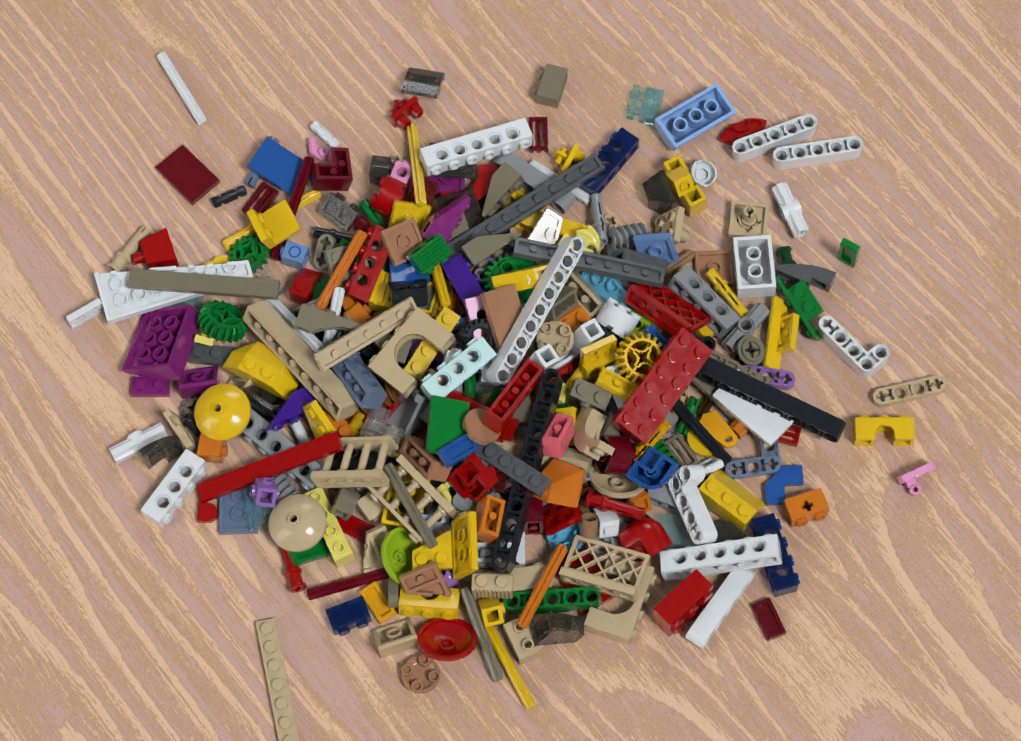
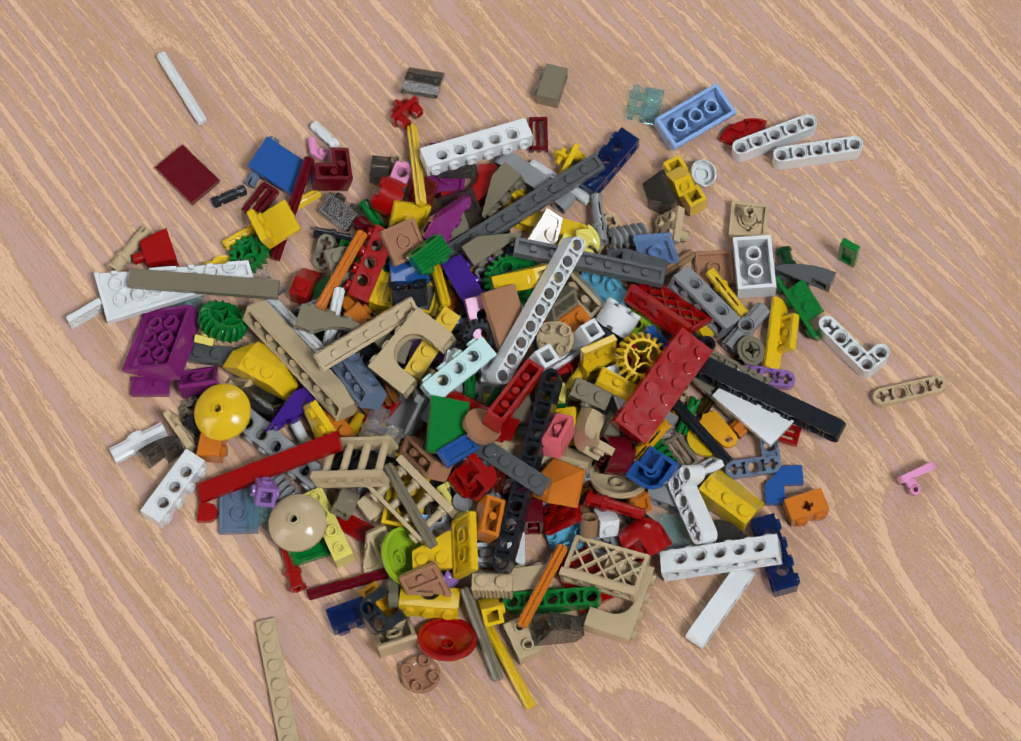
medium blue brick [280,241,310,270] -> none
red brick [653,569,713,637] -> none
dark red tile [751,597,786,642] -> none
white piece [772,182,809,238] -> none
yellow arch [853,415,915,446] -> none
none -> black piece [356,584,407,635]

